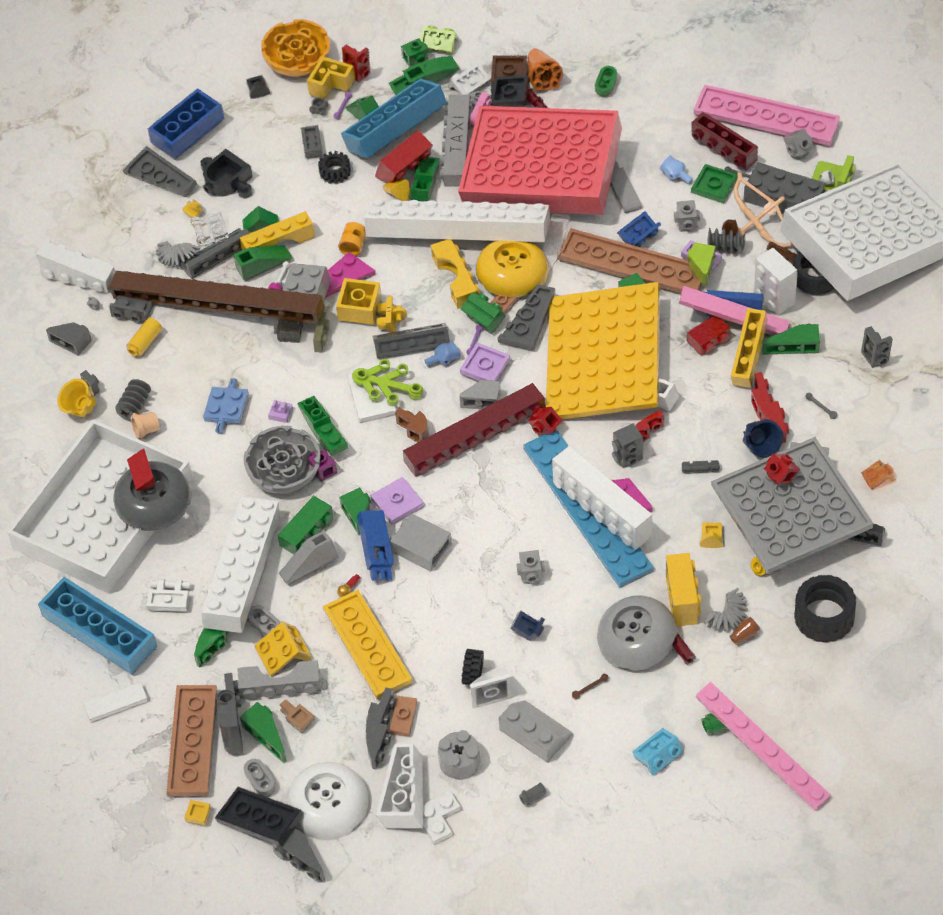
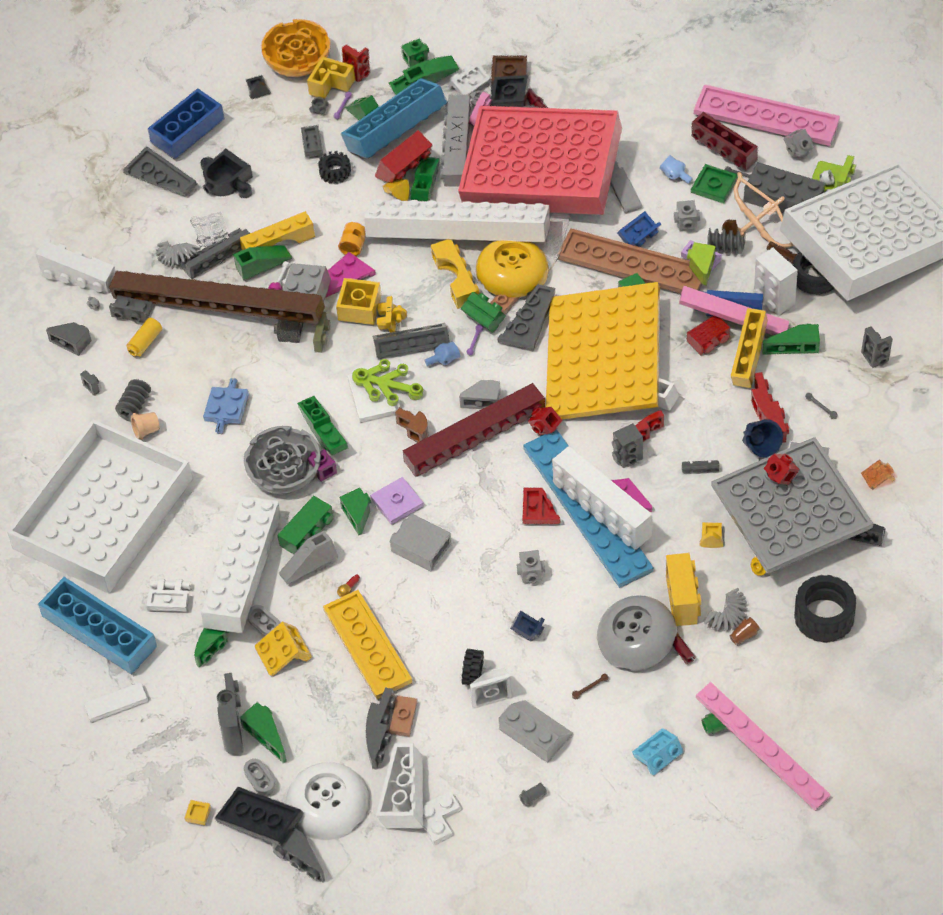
yellow helmet [57,378,96,417] -> none
dark grey brick [113,461,191,531] -> none
red slope [127,449,155,491] -> none
nougat plate [166,685,217,796] -> none
yellow plate [182,200,203,221] -> none
light grey arch [238,660,321,699] -> none
green slope [242,206,279,233] -> none
lavender tile [268,400,293,423] -> none
medium nougat plate [280,699,315,733] -> none
blue hinge [357,510,394,581] -> none
lime bracket [420,25,458,53] -> none
light grey brick [438,730,480,780] -> none
lavender plate [460,342,510,381] -> none
orange cone [528,48,563,91] -> none
green plate [595,66,617,96] -> none
none -> red wing [522,487,560,524]

